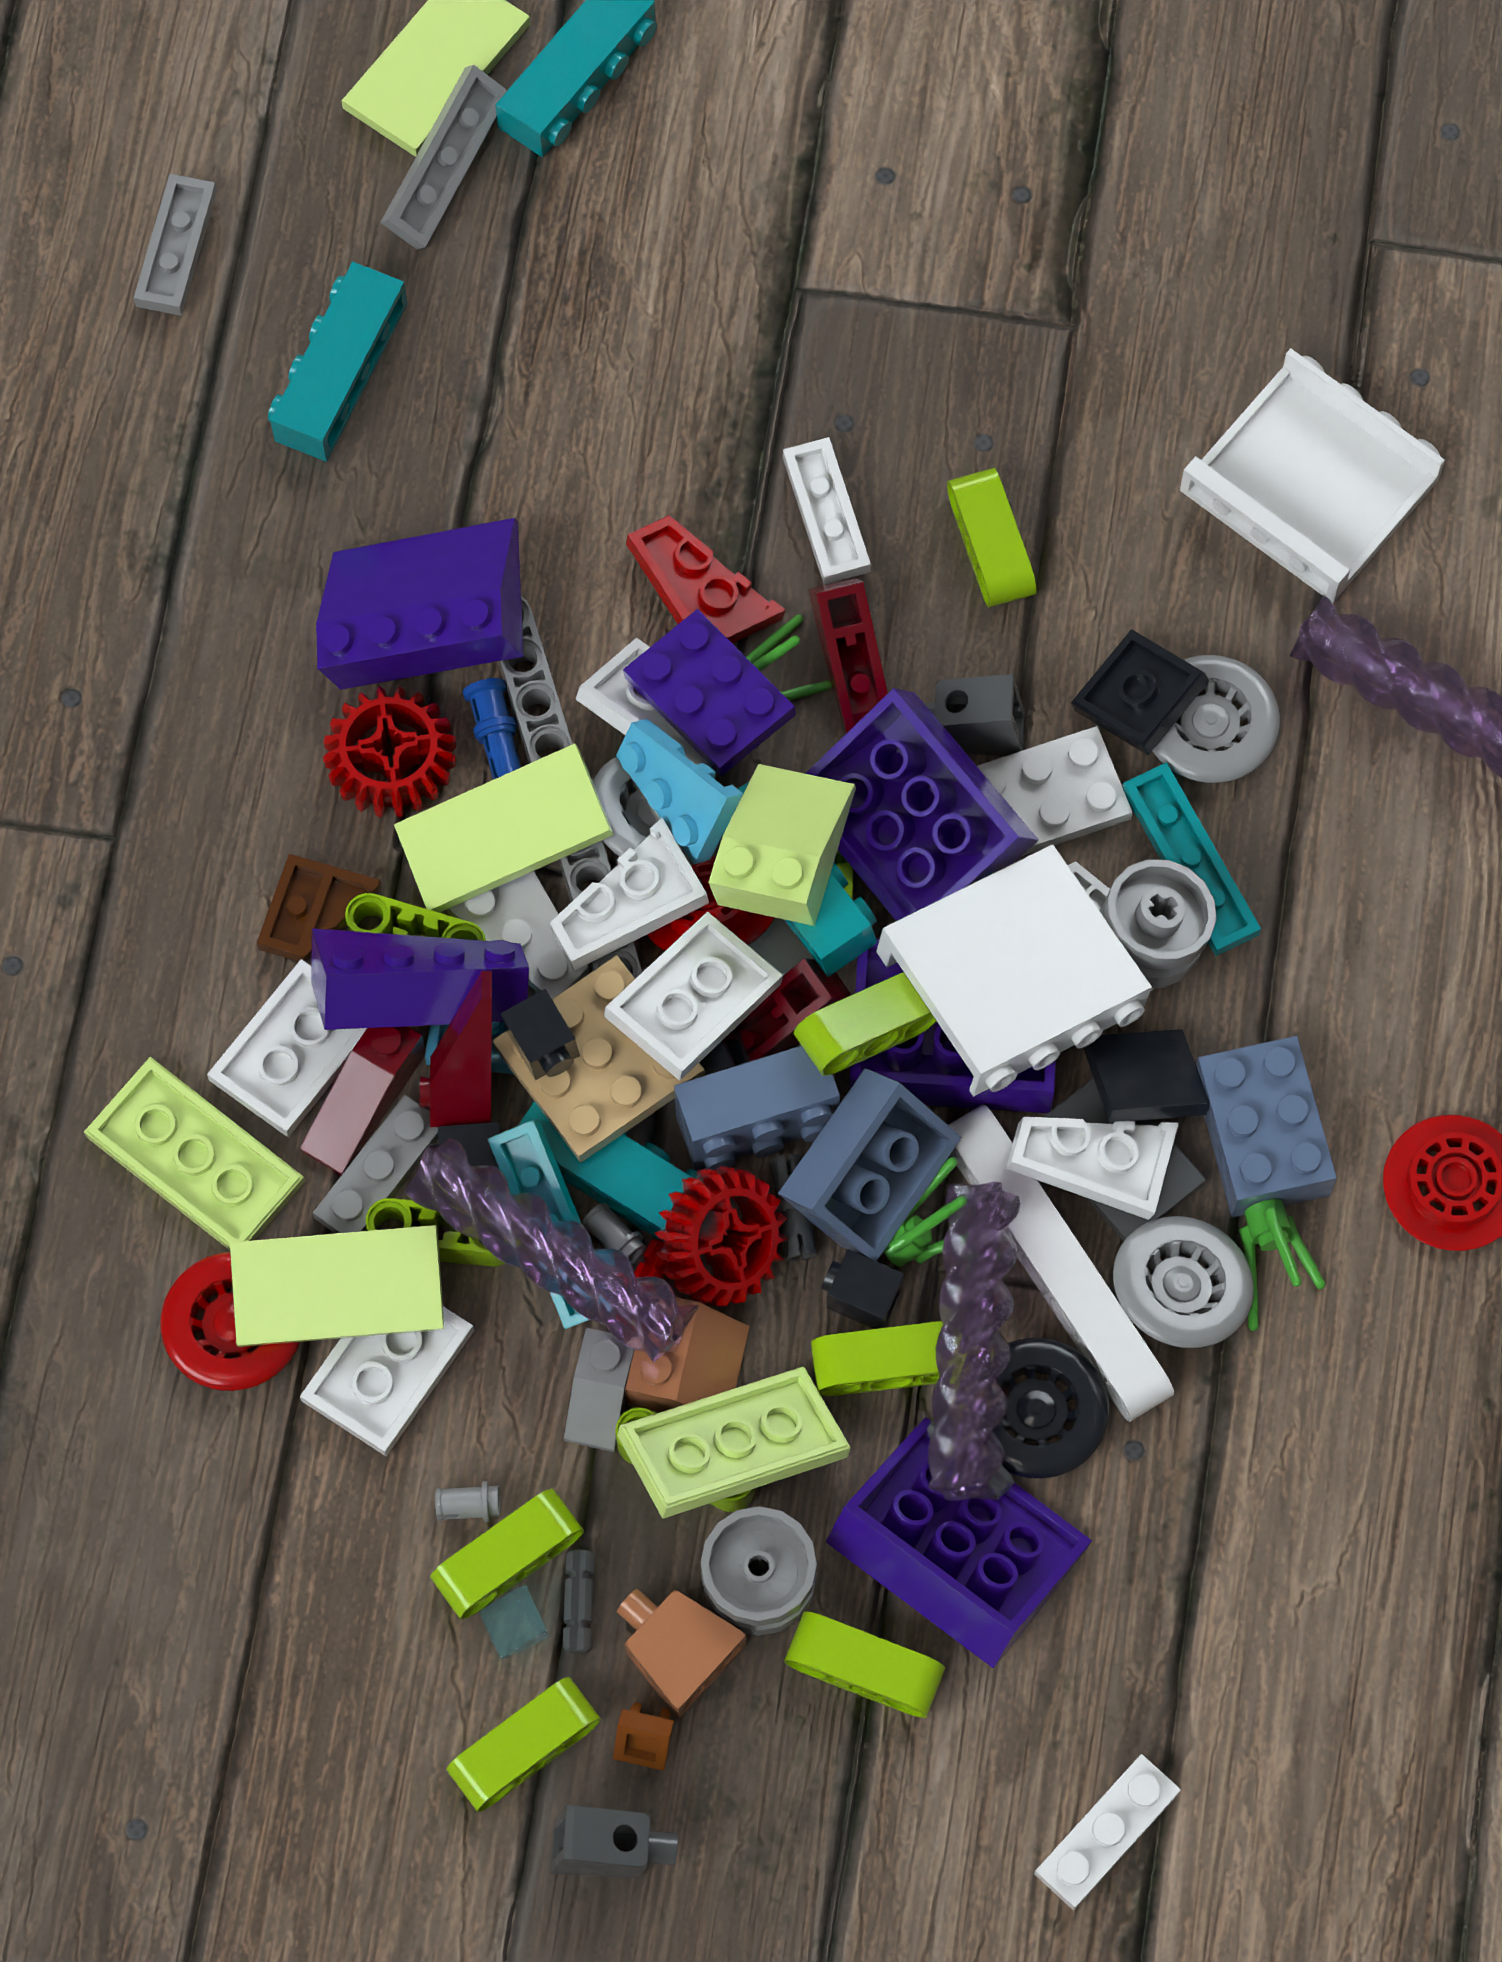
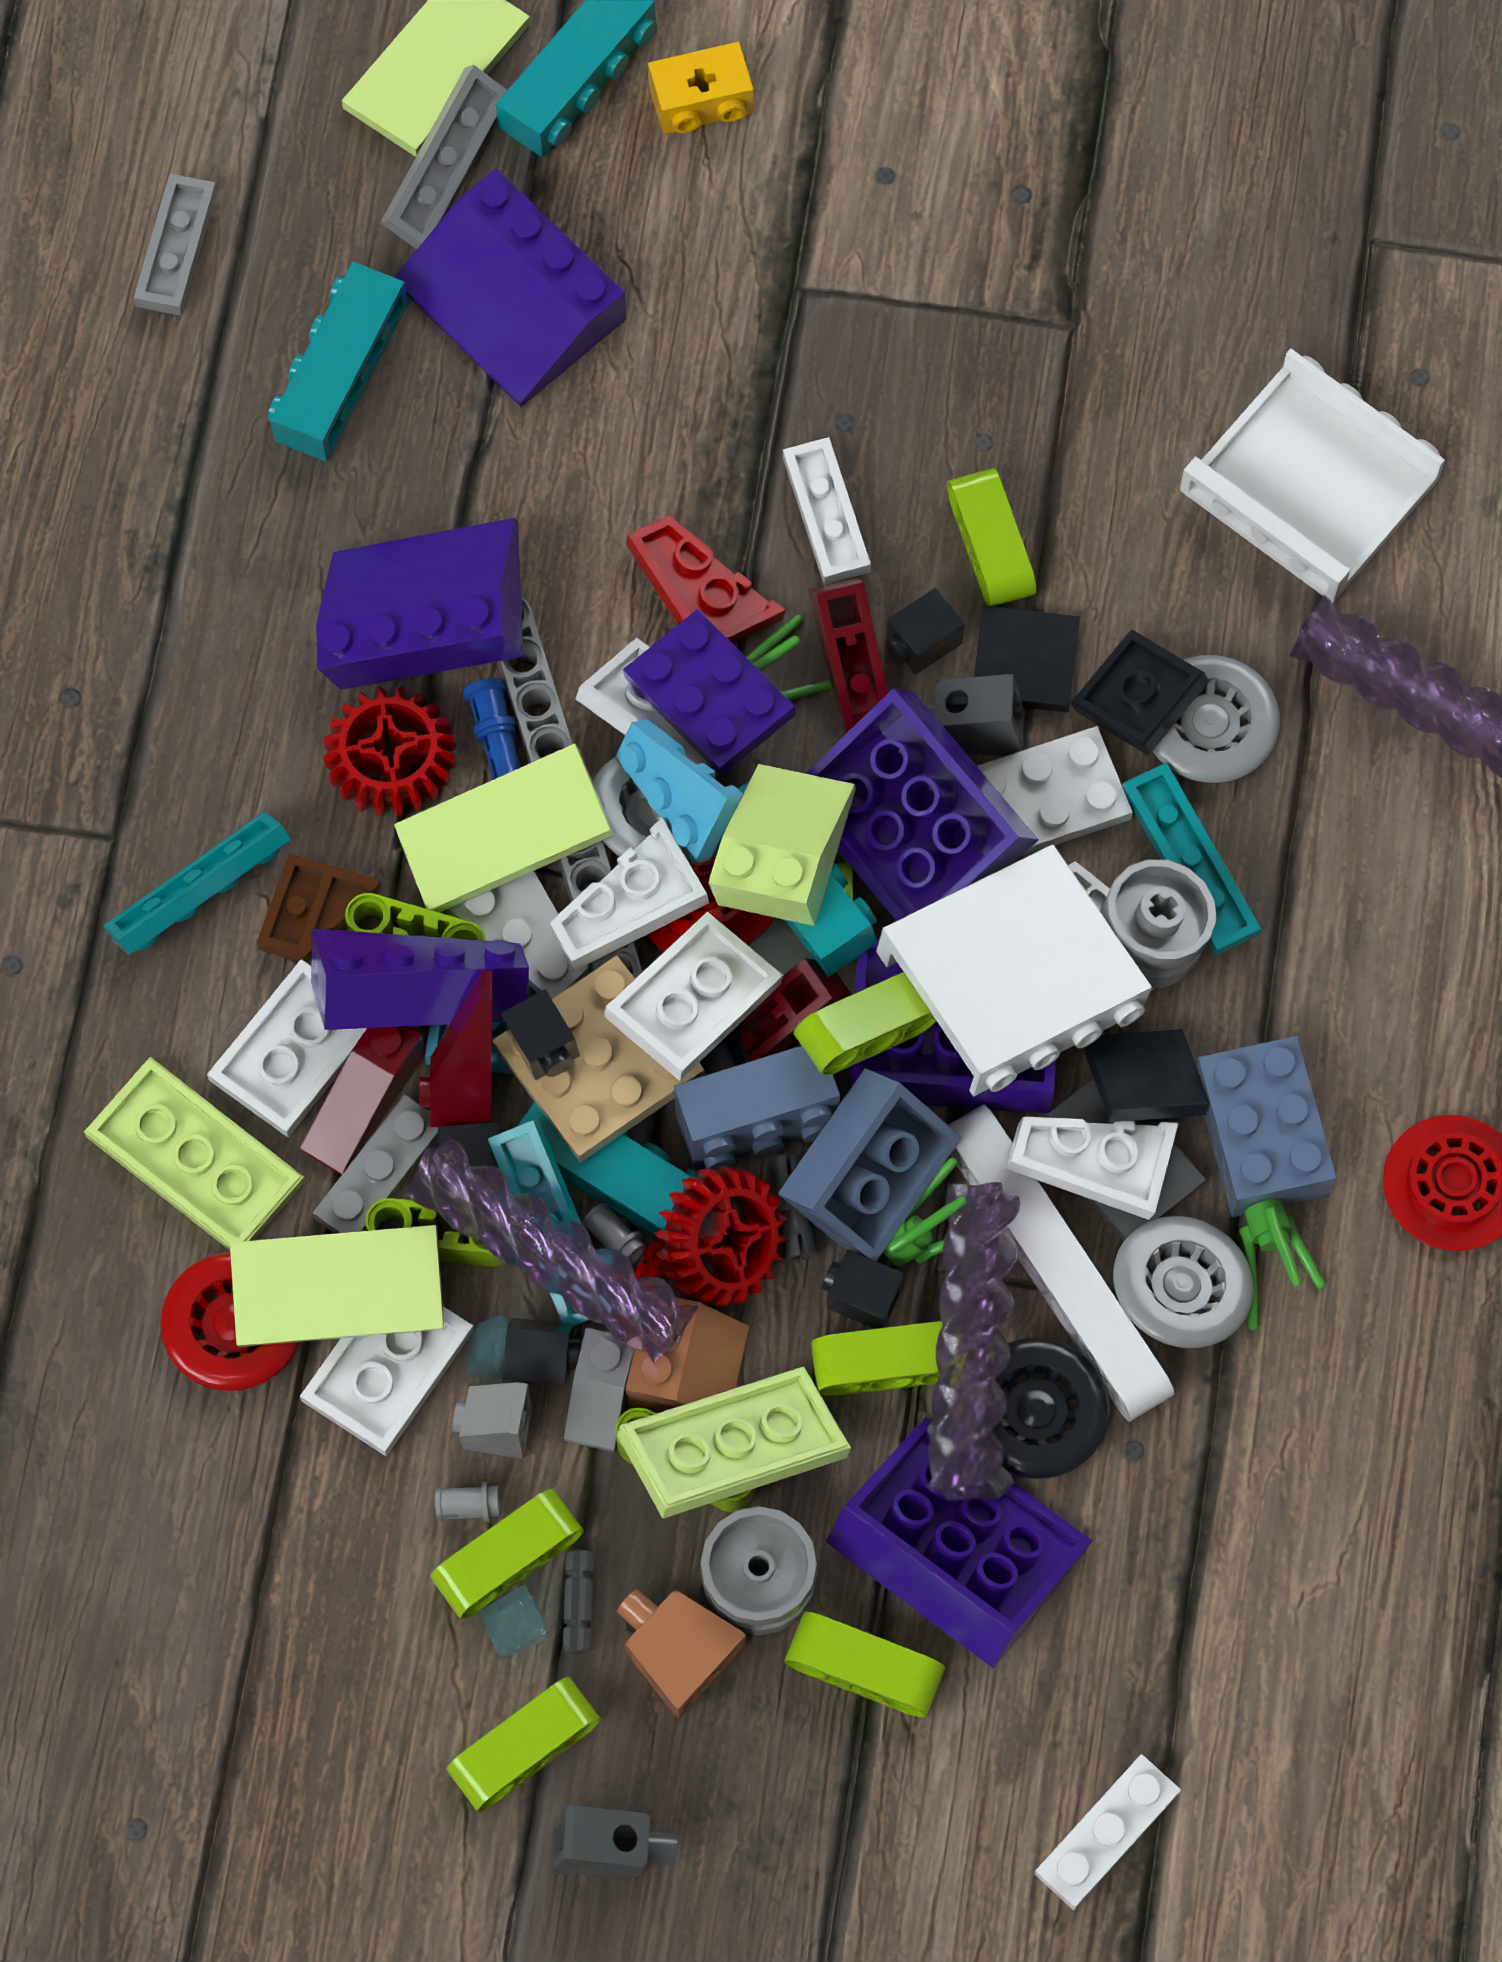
dark orange tile [613,1702,674,1771] -> none
none -> teal plate [103,811,291,955]
none -> dark purple slope [394,168,627,407]
none -> light grey slope [452,1382,533,1459]
none -> clear light blue slope [466,1316,509,1379]
none -> black brick [503,1318,581,1384]
none -> yellow brick [648,41,754,134]
none -> black brick [885,588,965,675]
none -> black tile [974,605,1080,713]

